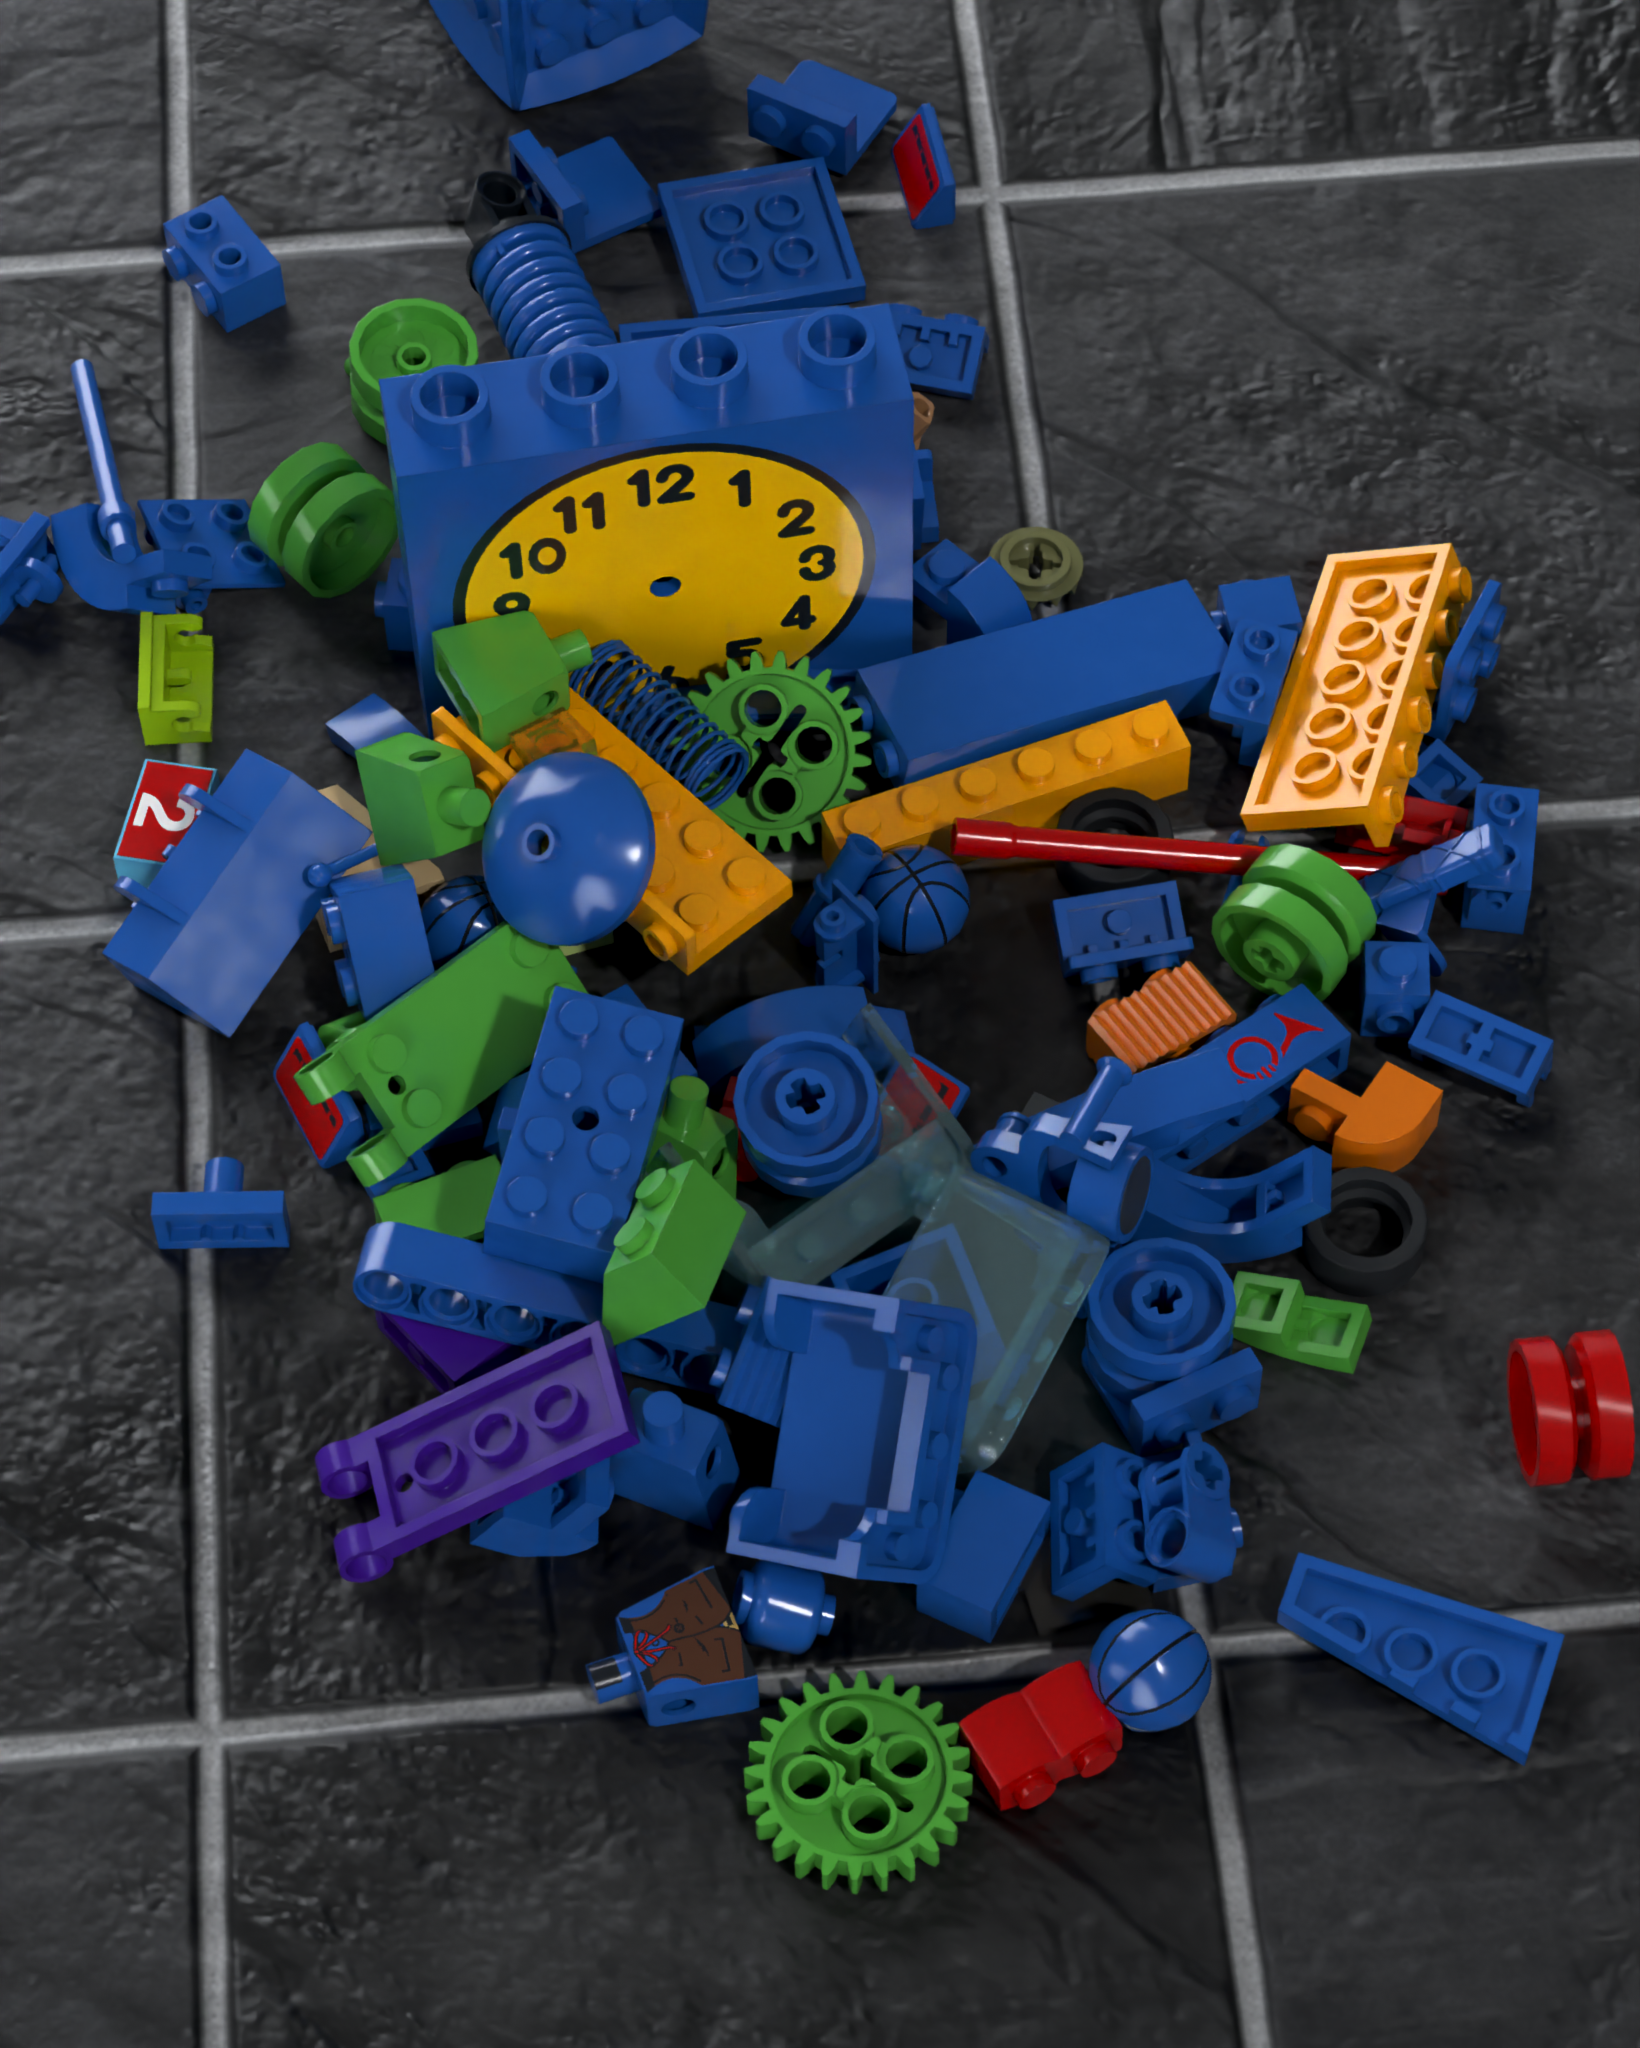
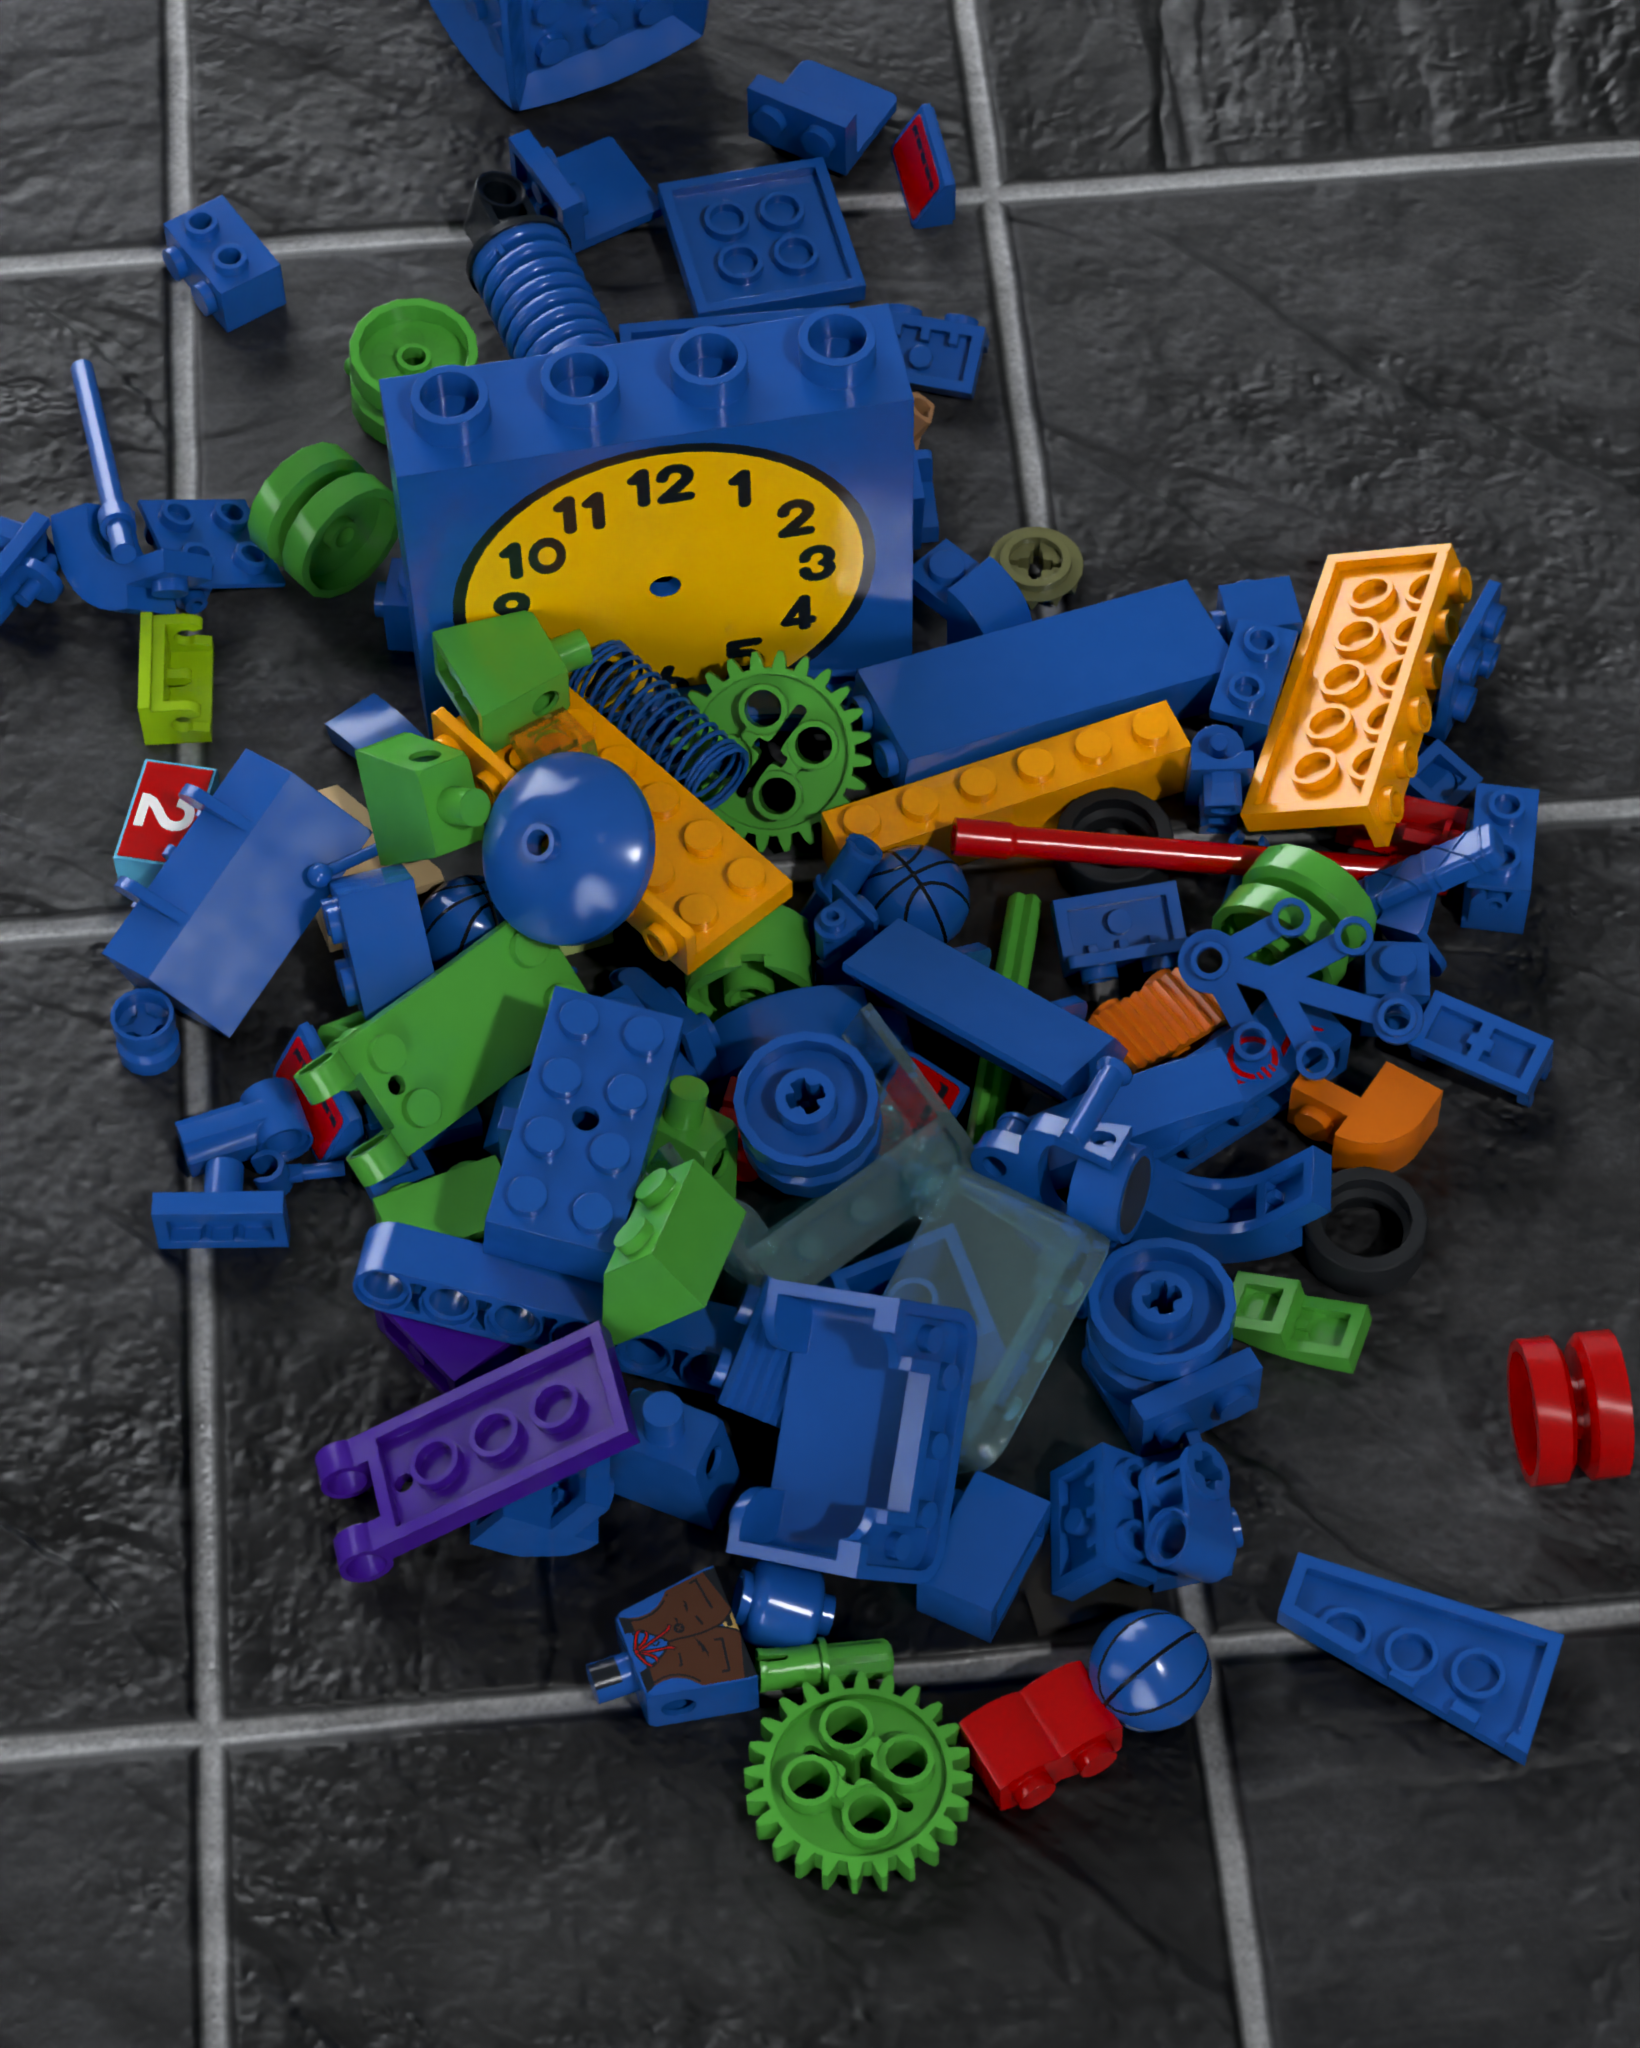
none -> blue wheel [110,988,181,1076]
none -> blue piece [174,1077,314,1178]
none -> blue hand [251,1149,345,1196]
none -> blue hinge [609,967,723,1083]
none -> bright green brick [684,905,813,1023]
none -> bright green axle [754,1637,894,1693]
none -> blue piece [842,918,1128,1102]
none -> bright green axle [964,892,1042,1163]
none -> blue plant [1178,897,1424,1081]
none -> blue hips [1183,724,1254,834]

